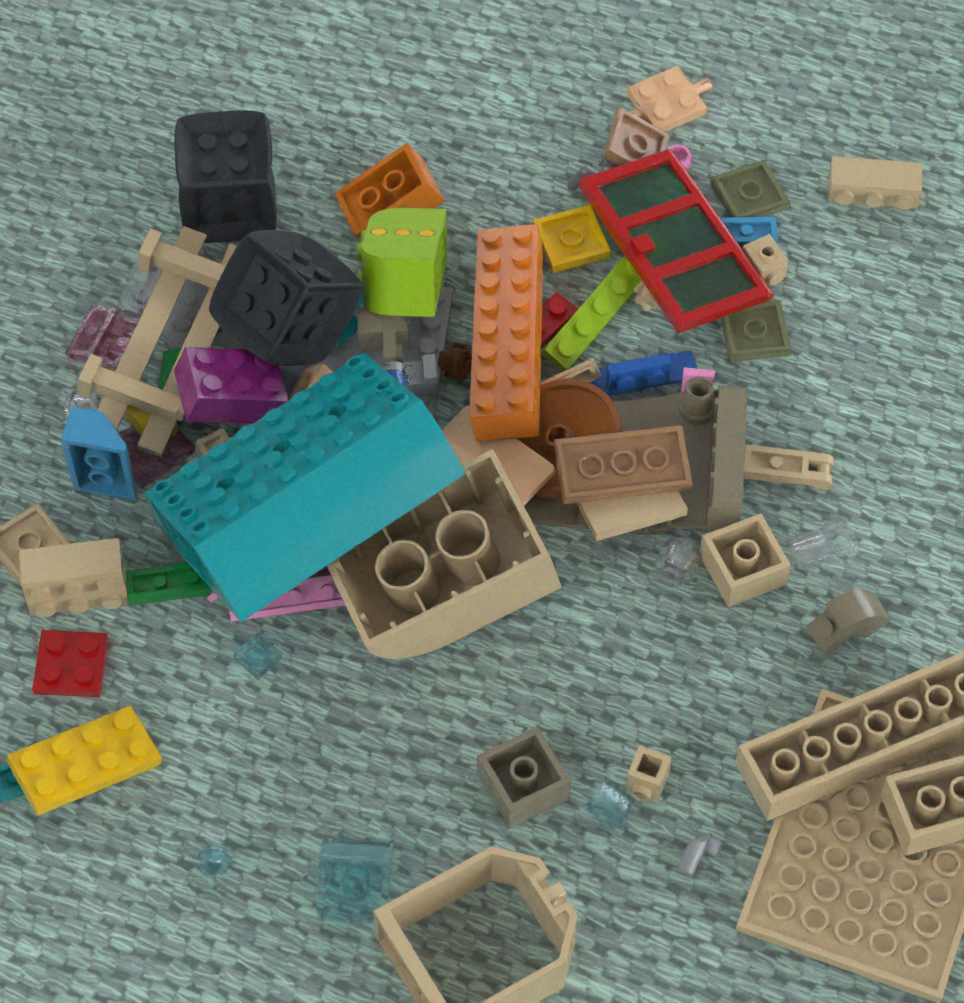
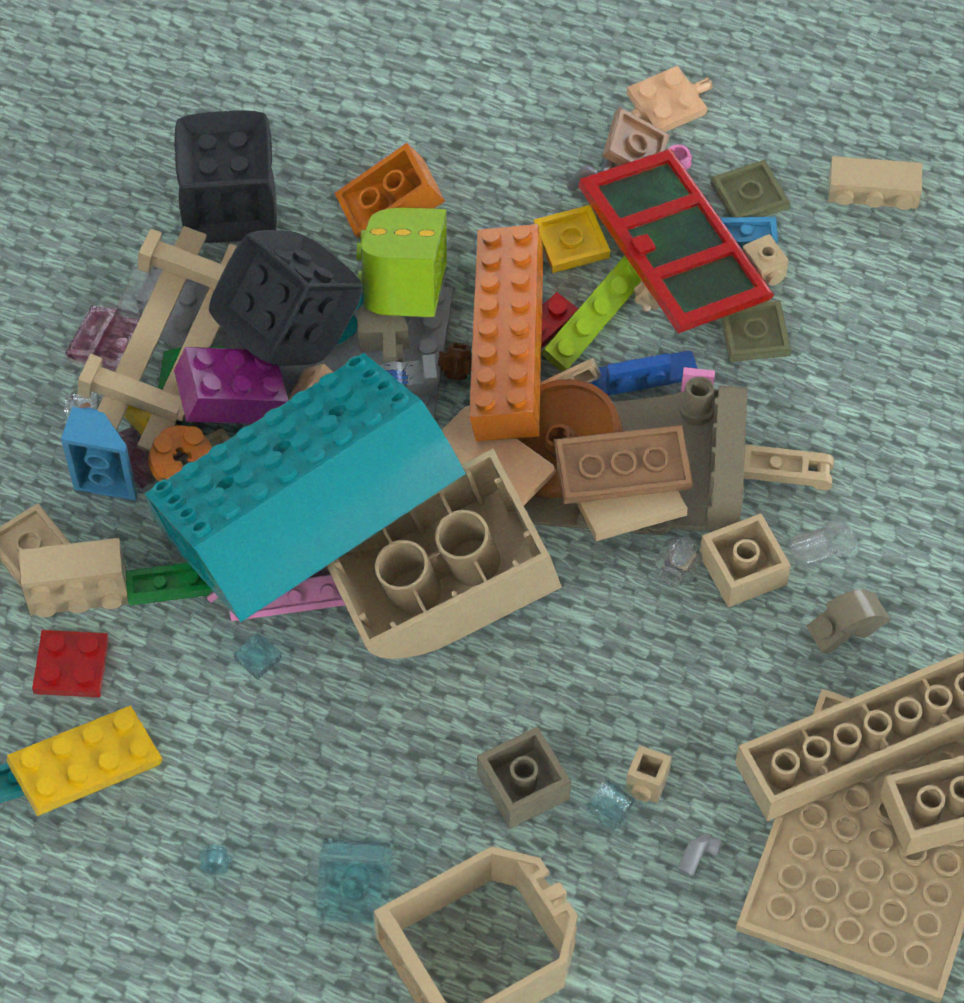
none -> orange plate [148,425,212,481]

